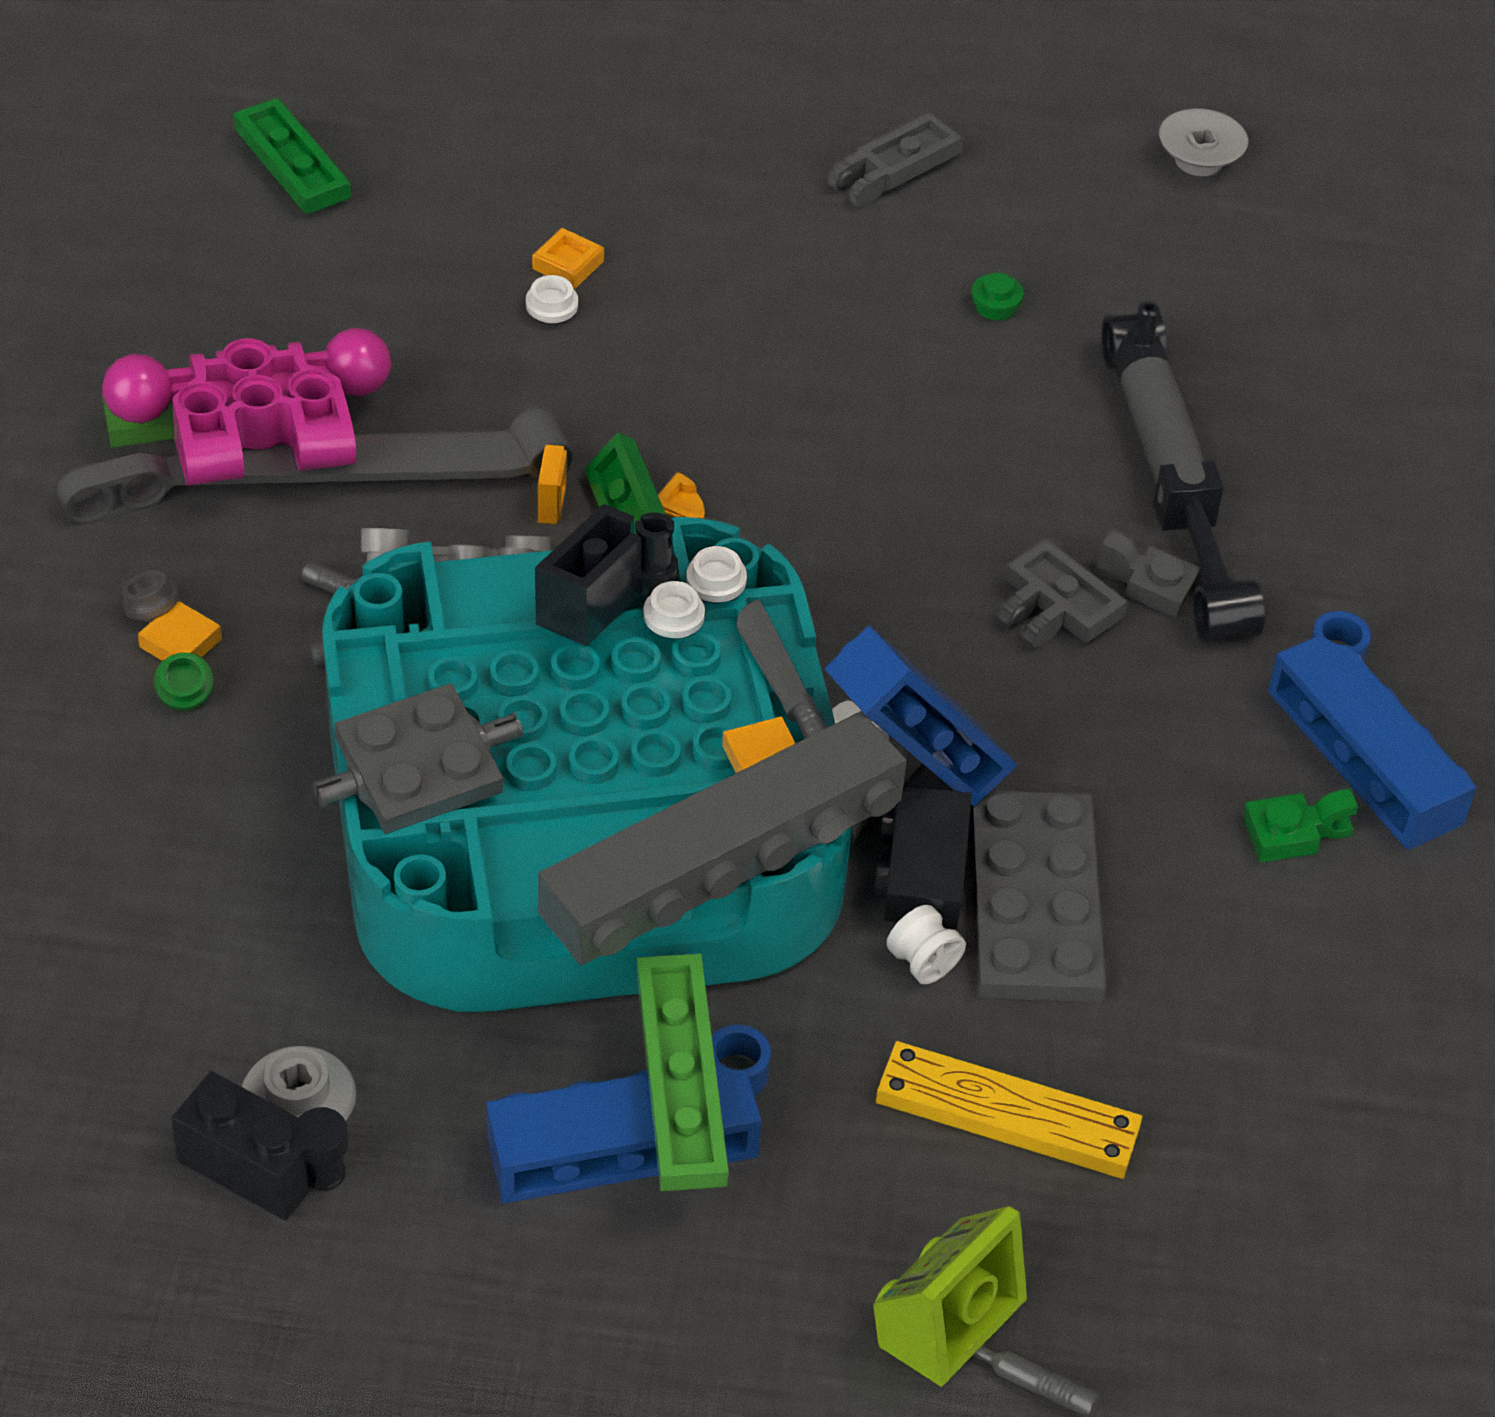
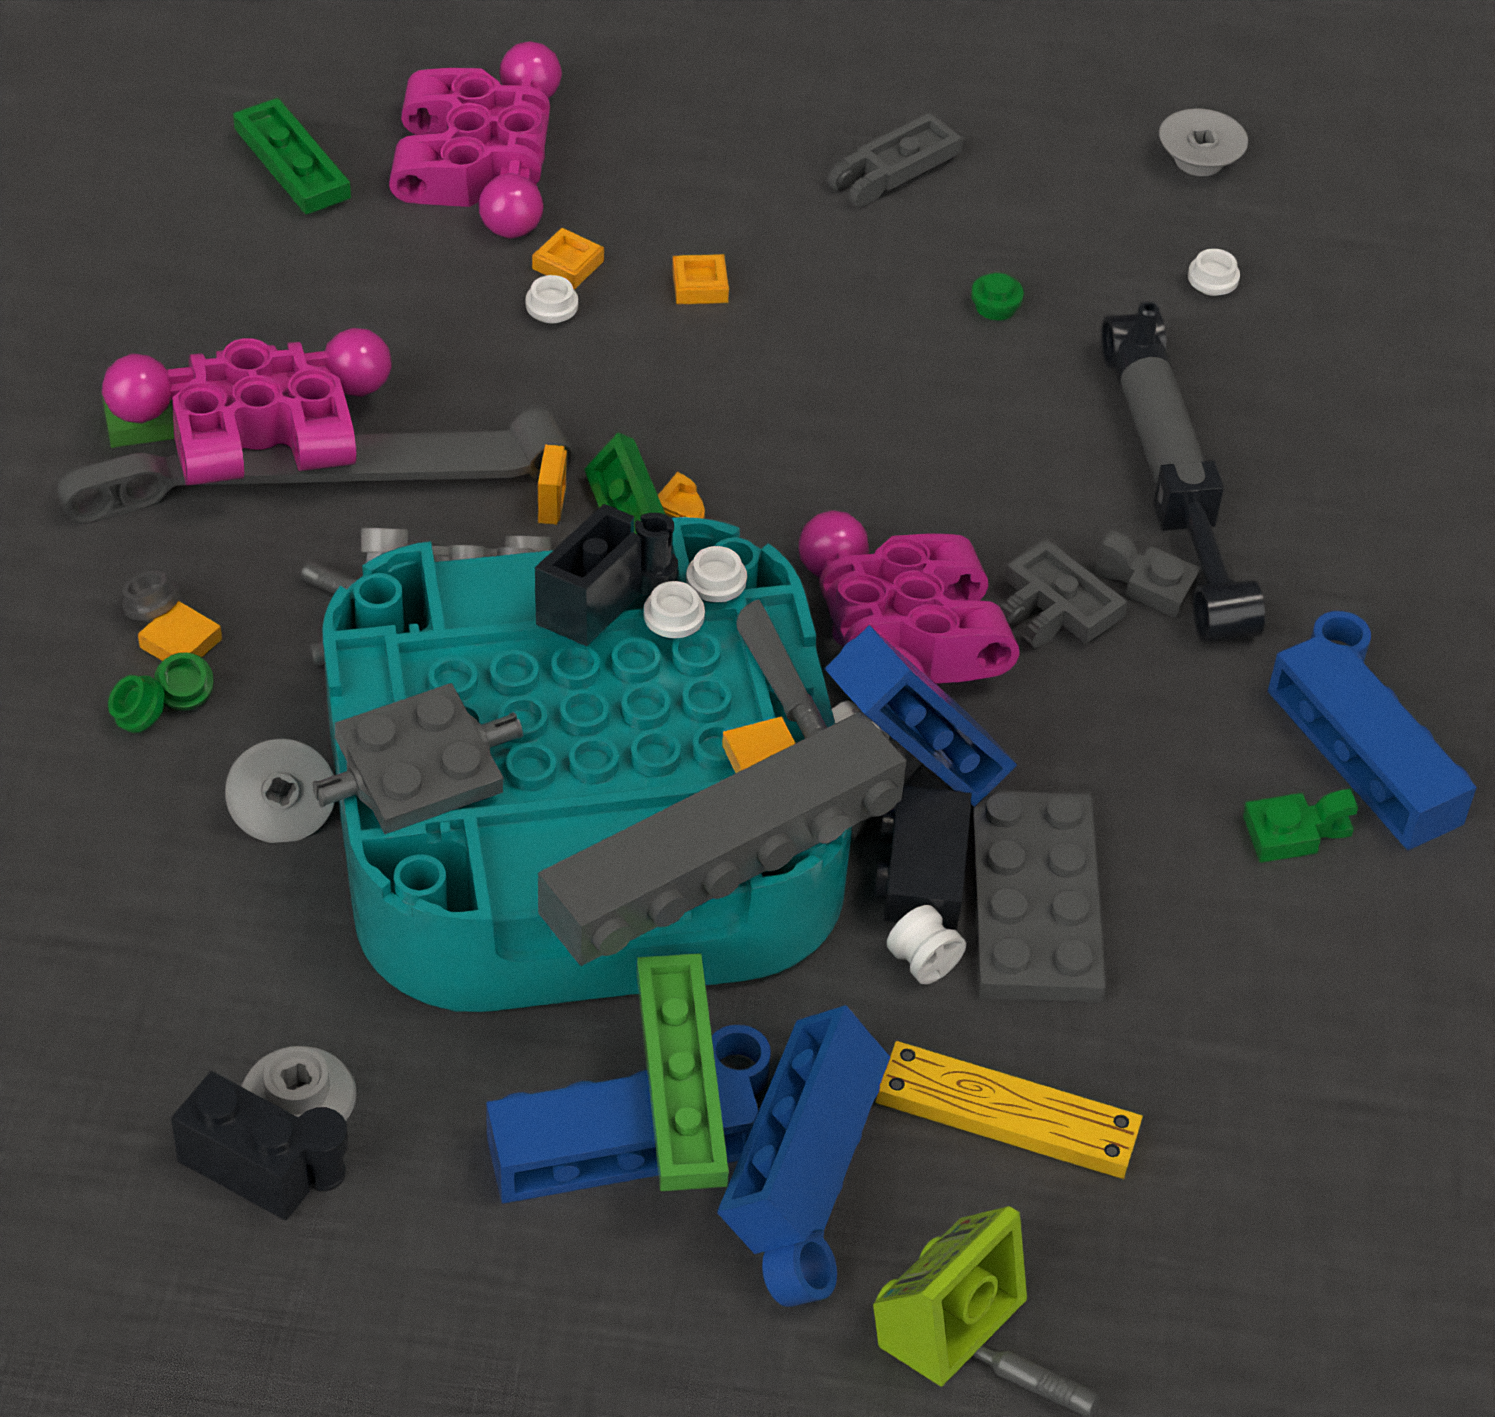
none -> green plate [108,675,164,733]
none -> light grey piece [225,739,334,843]
none -> dark pink connector [389,41,562,239]
none -> light orange tile [672,254,729,304]
none -> blue hinge [717,1005,890,1307]
none -> dark pink connector [798,510,1020,684]
none -> white plate [1188,249,1240,296]

